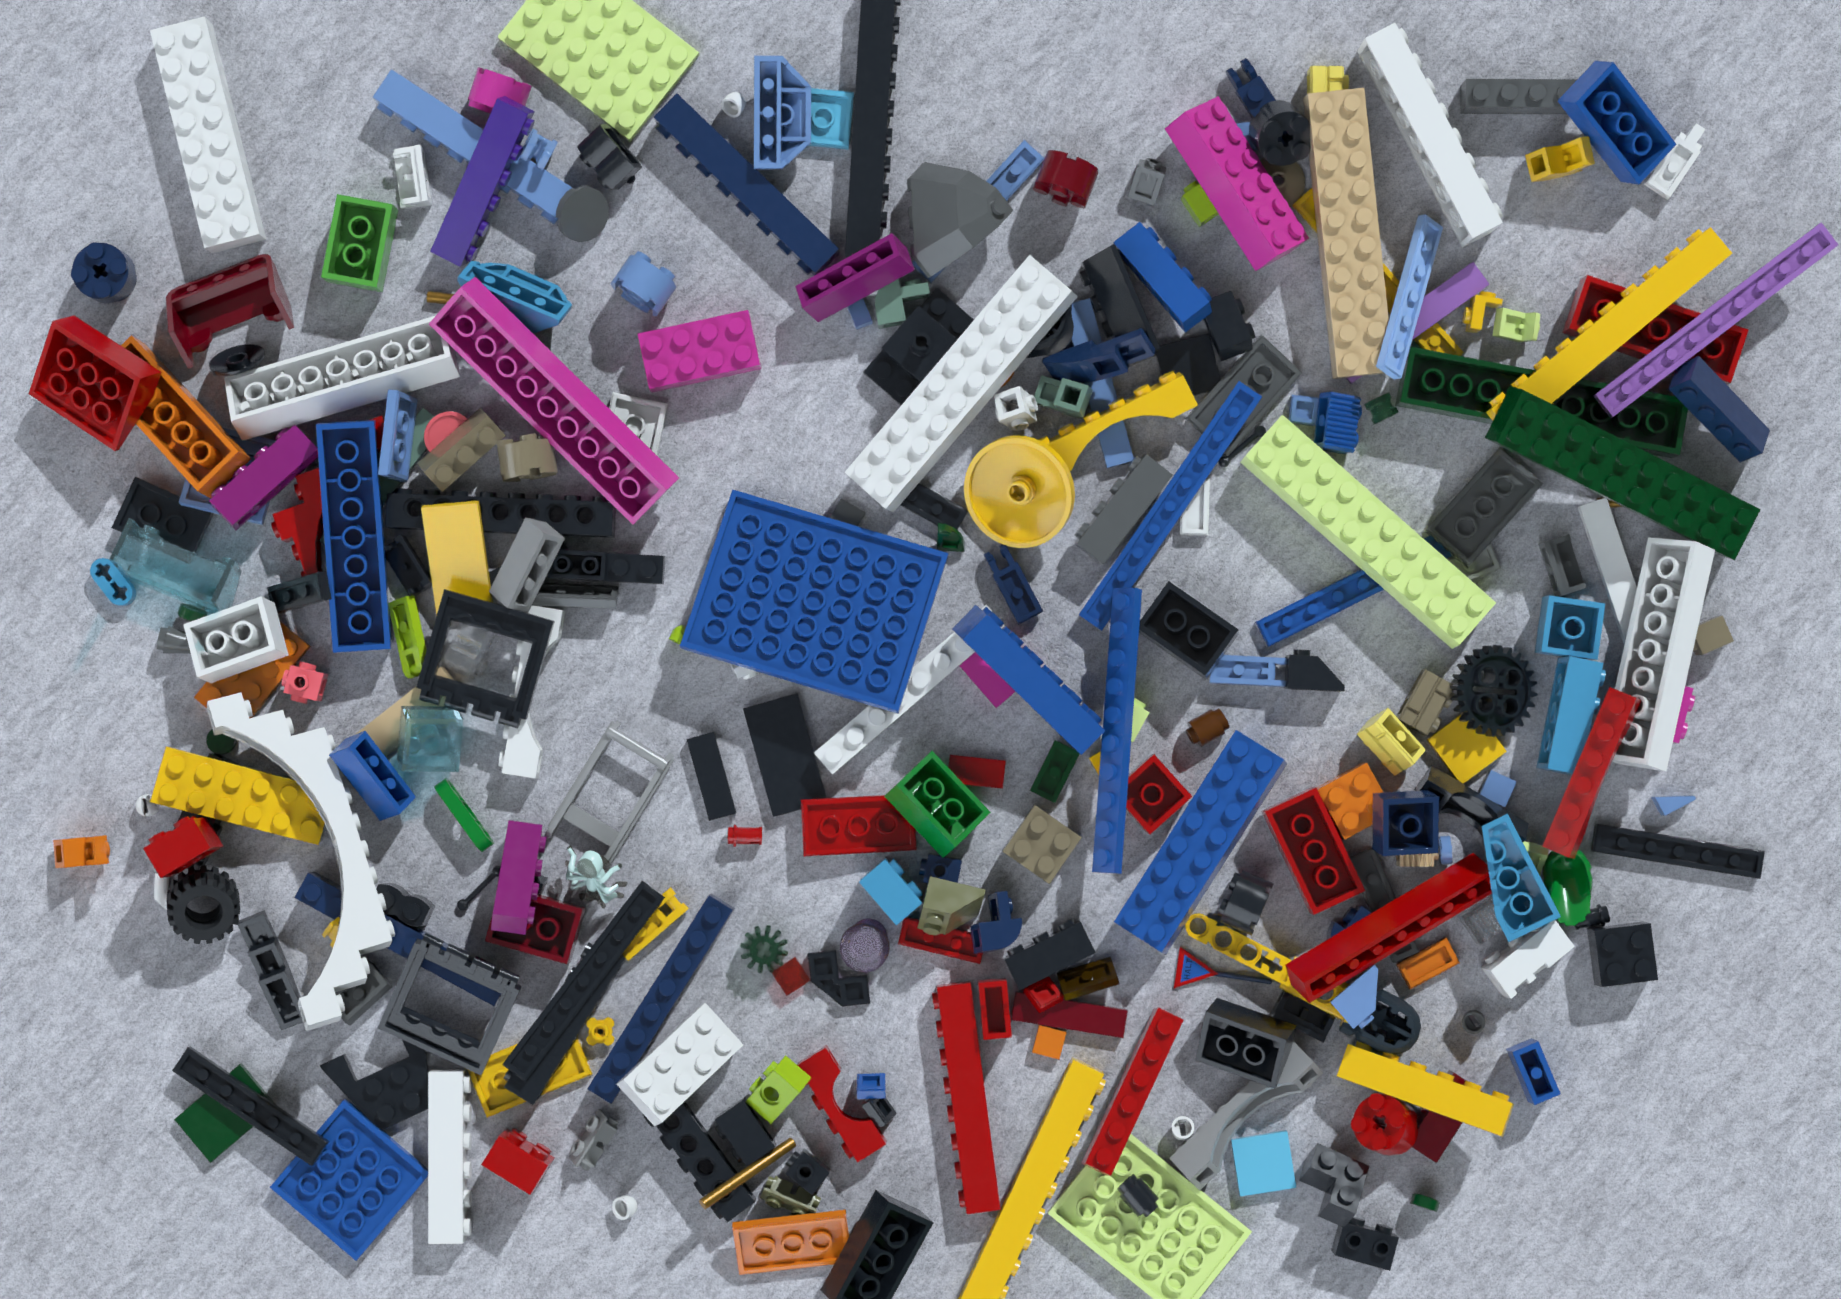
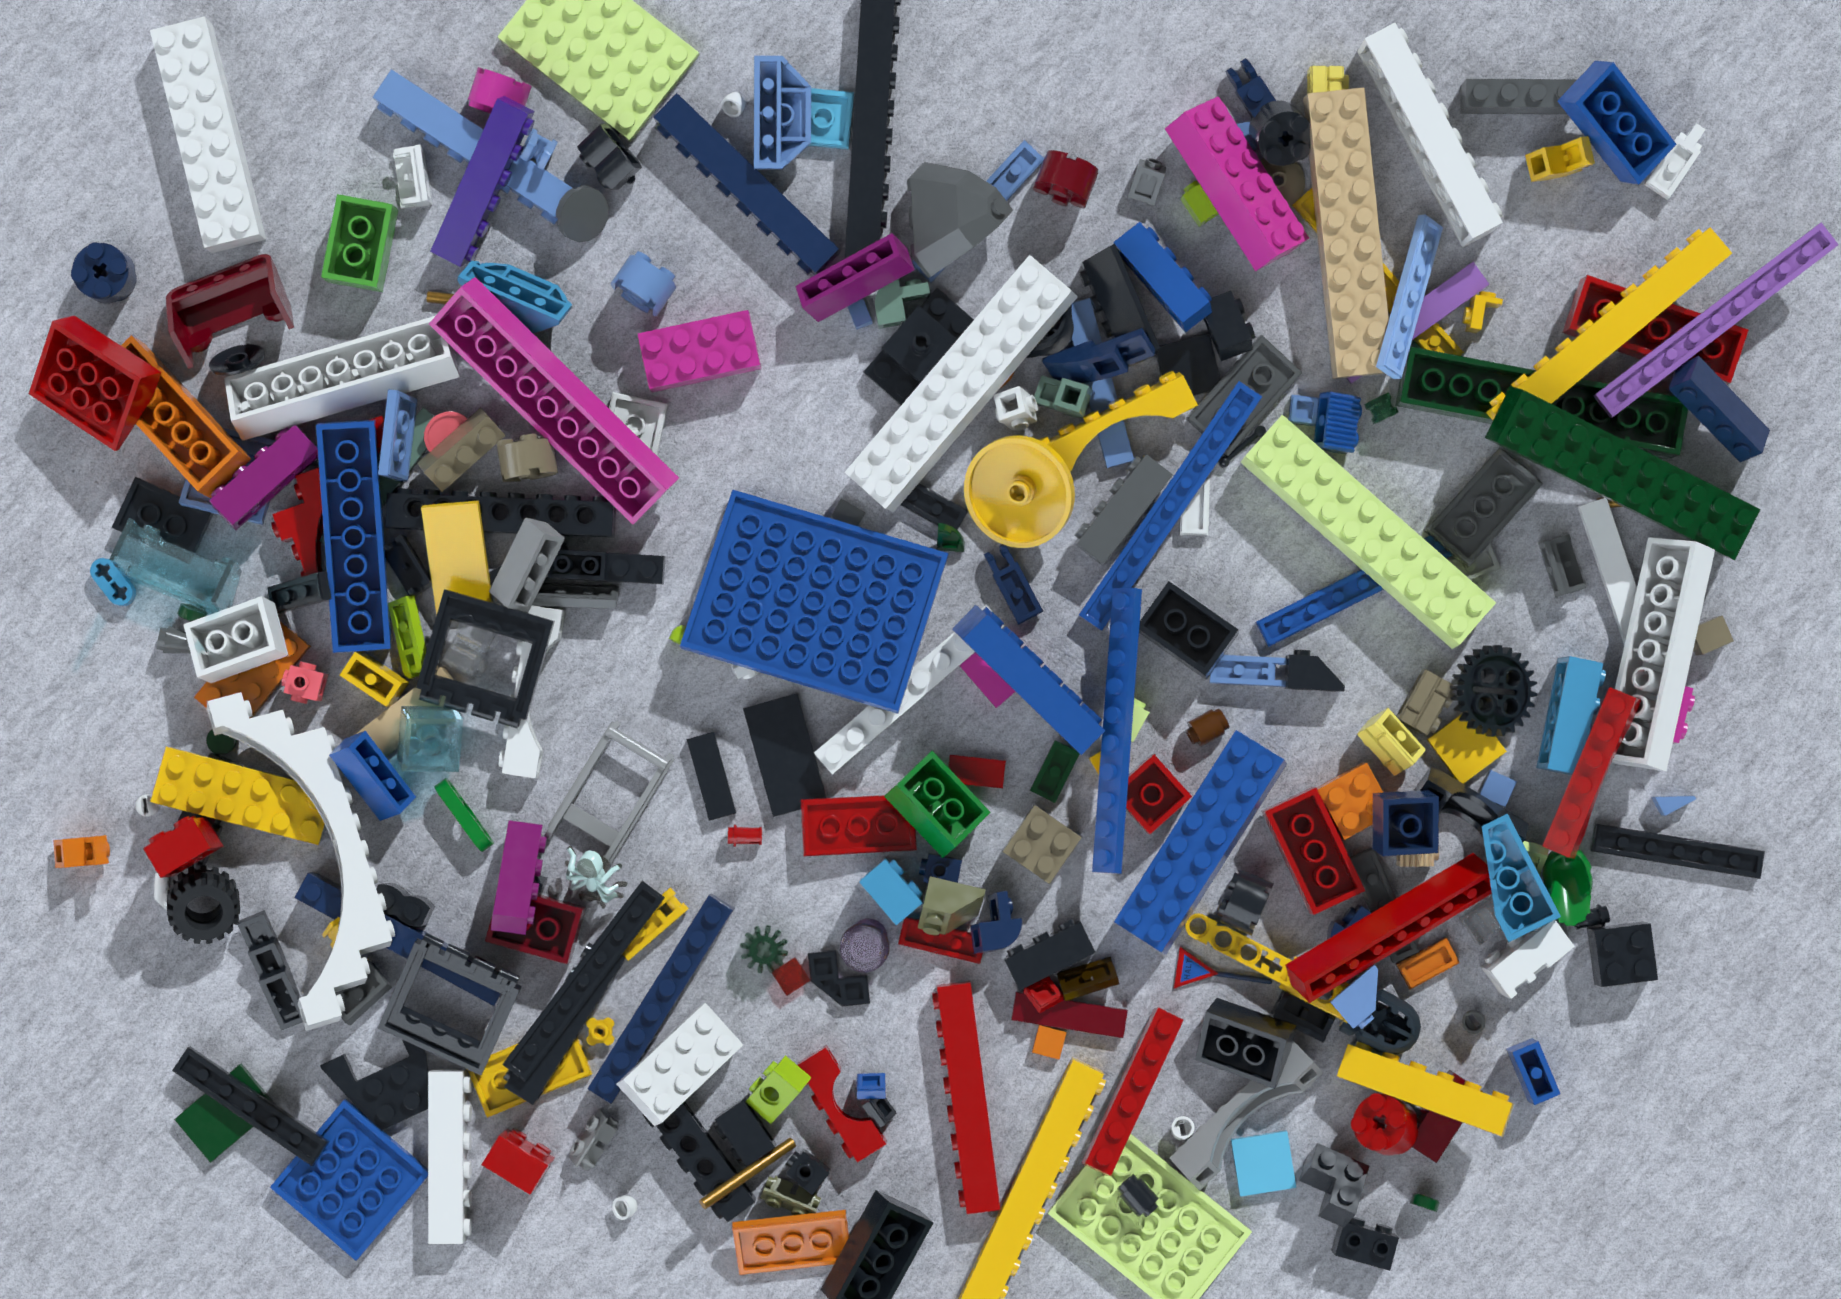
black hinge [457,866,501,910] -> none
red brick [978,978,1012,1040] -> none
medium blue tile [1439,836,1452,865] -> none
yellowish green bracket [1492,308,1540,342] -> none
dark azure brick [1535,595,1606,661] -> none
none -> yellow brick [340,651,409,707]

